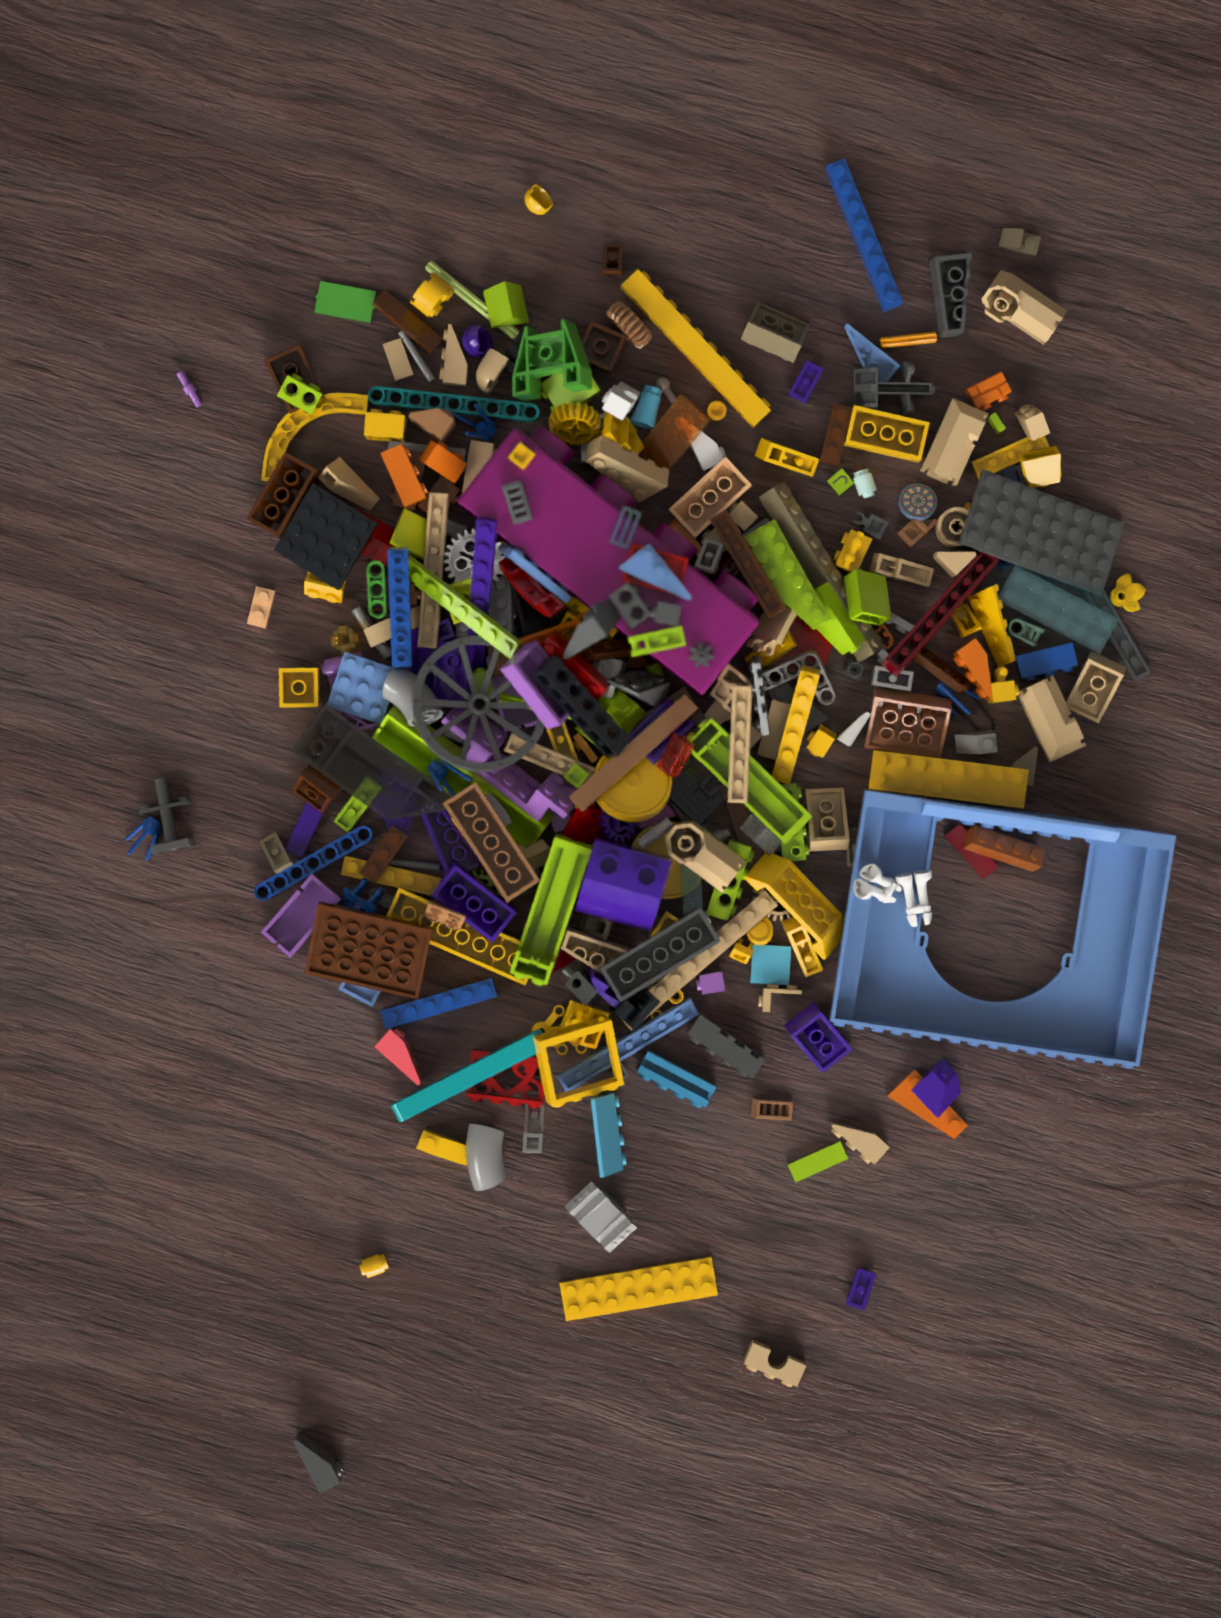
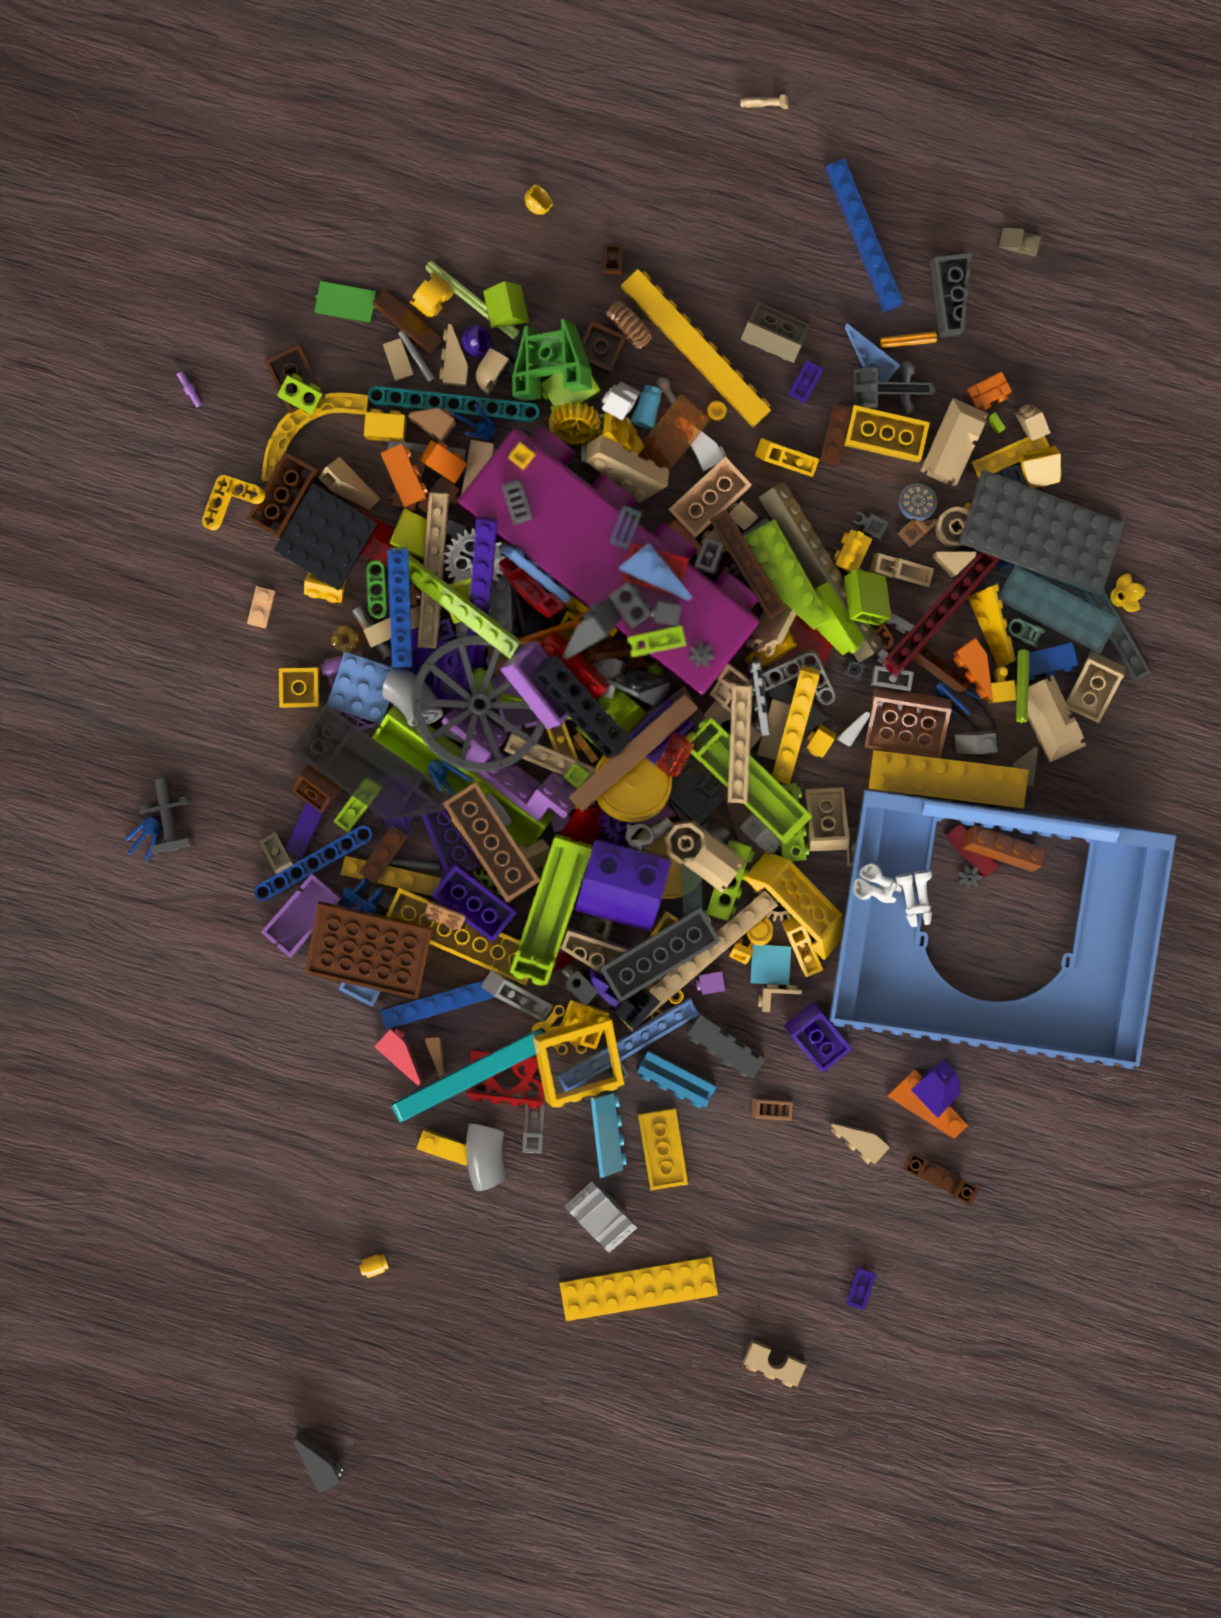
lime tile [787,1141,848,1182] -> none
lime tile [827,469,854,496] -> none
light aqua brick [853,469,877,499] -> none
yellow slope [951,603,982,638] -> none
tan brick [982,270,1067,345] -> none
none -> yellow beam [202,475,265,530]
none -> medium nougat slope [424,1036,445,1076]
none -> light grey slope [481,970,553,1022]
none -> white piece [626,824,654,850]
none -> yellow tile [638,1108,688,1191]
none -> tan piece [740,95,789,109]
none -> reddish brown slope [902,1152,980,1205]
none -> dark grey plant [958,865,983,890]
none -> lime axle [1016,649,1029,723]

